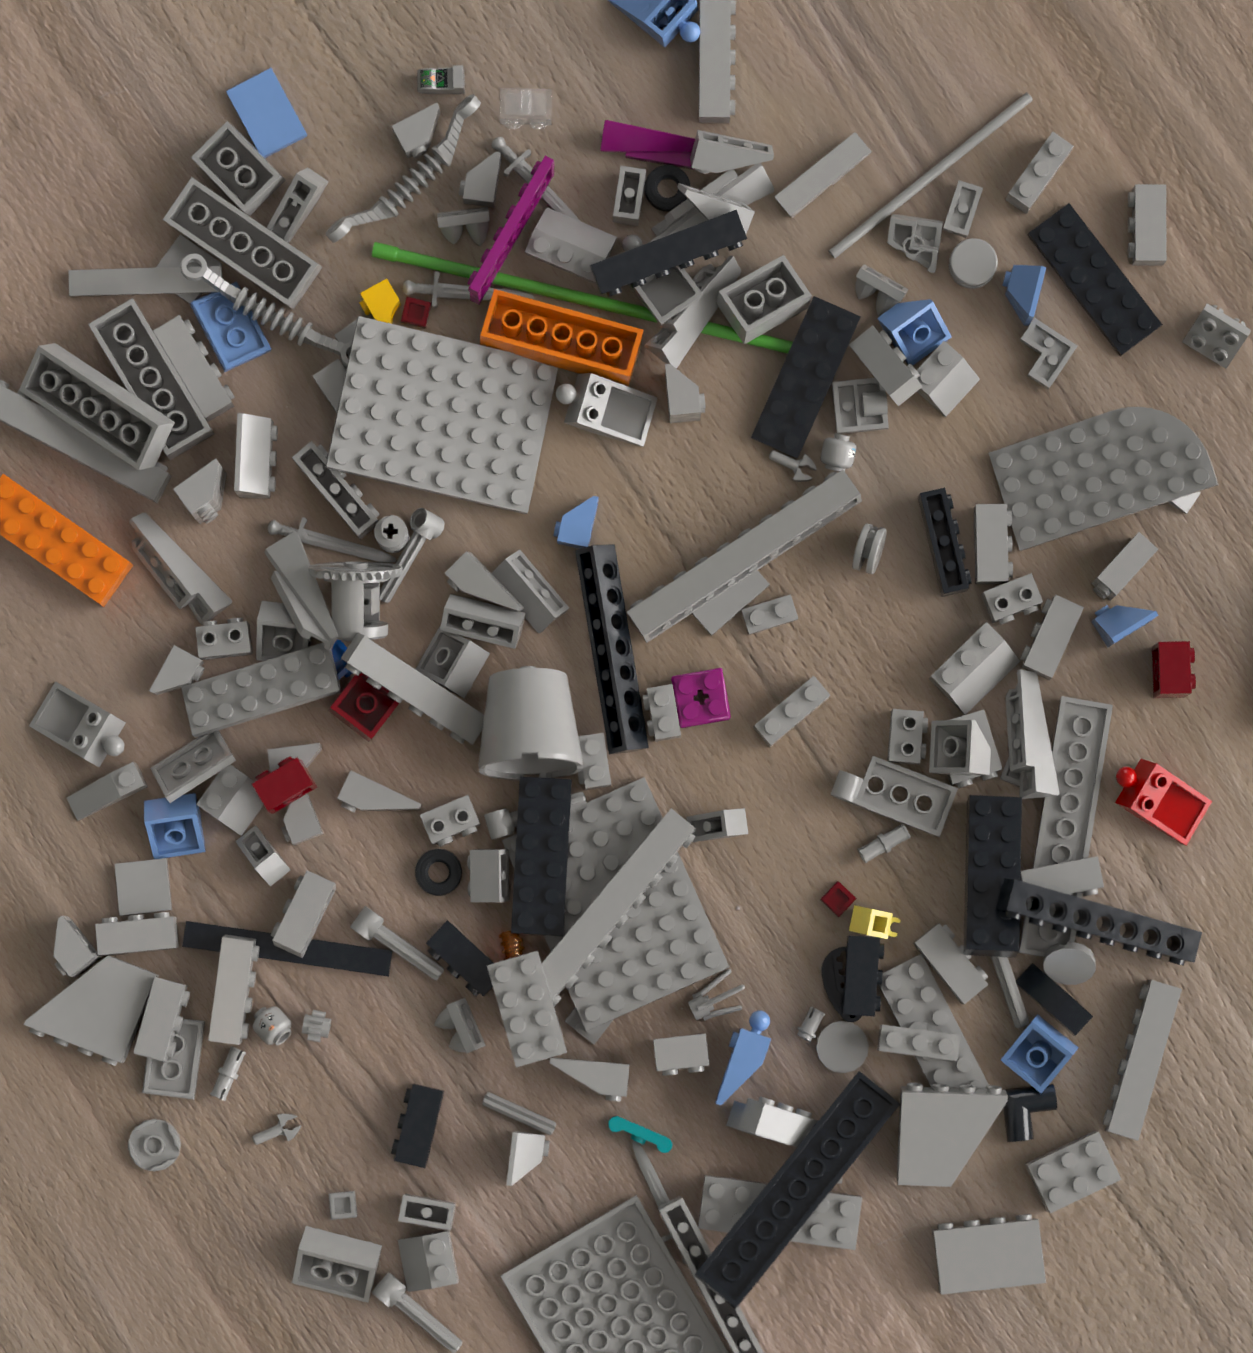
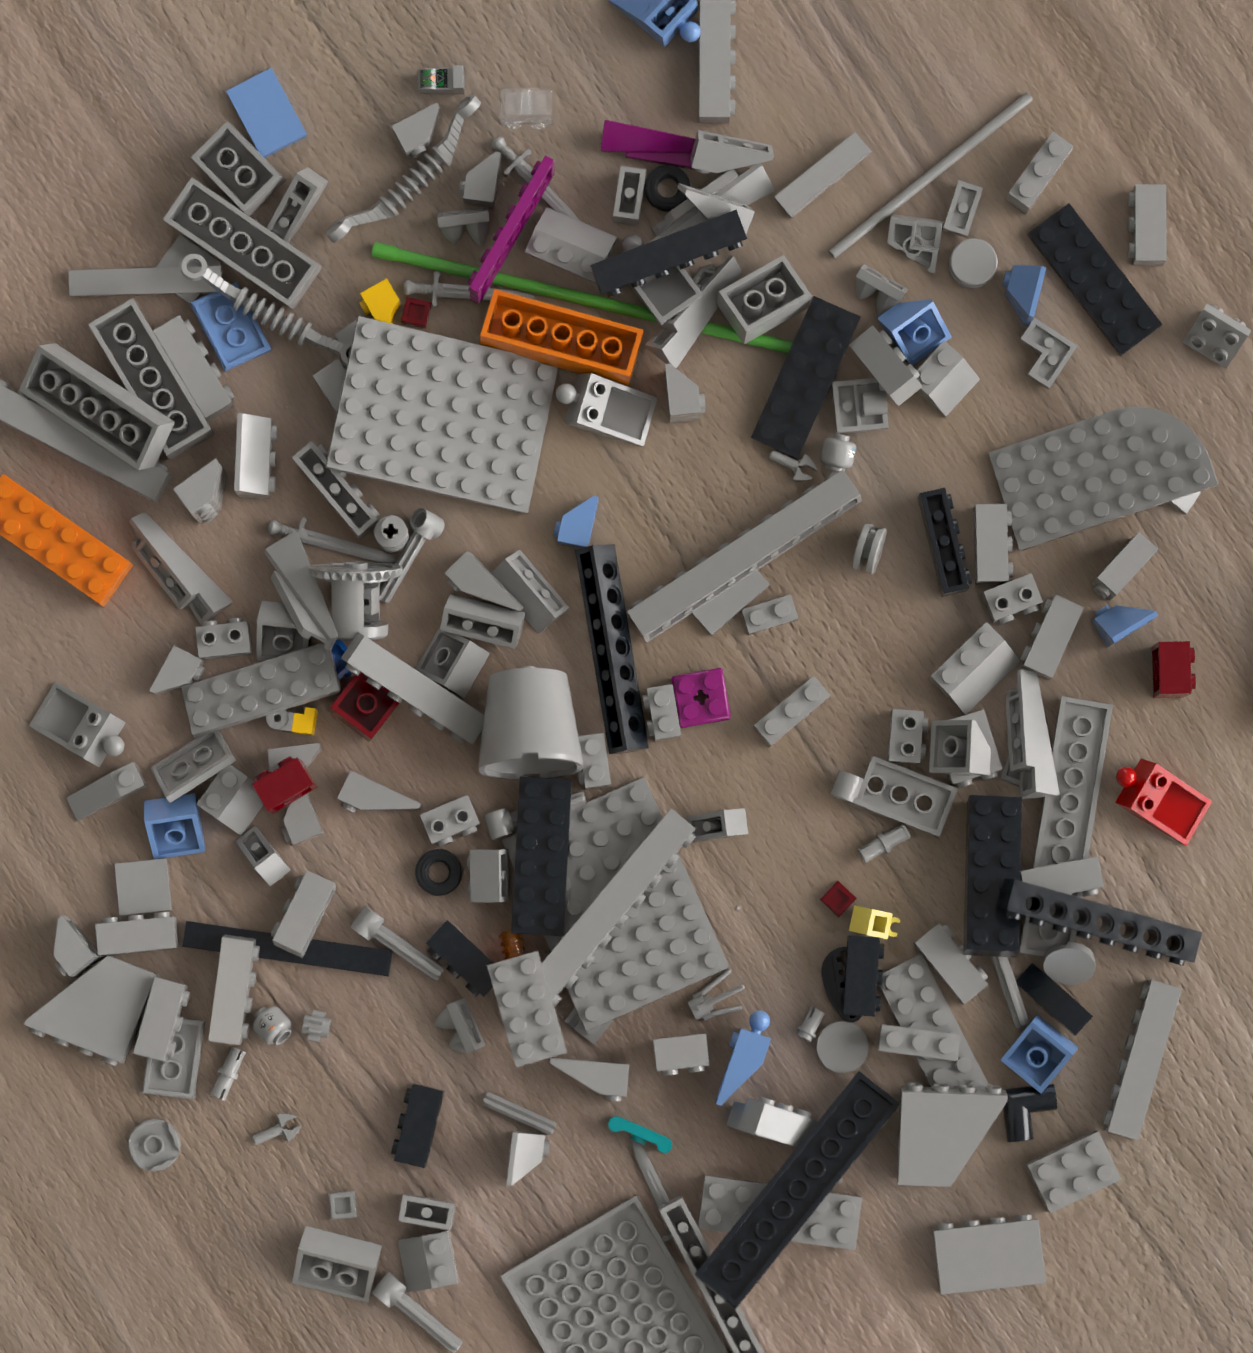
none -> leg [266,707,318,736]

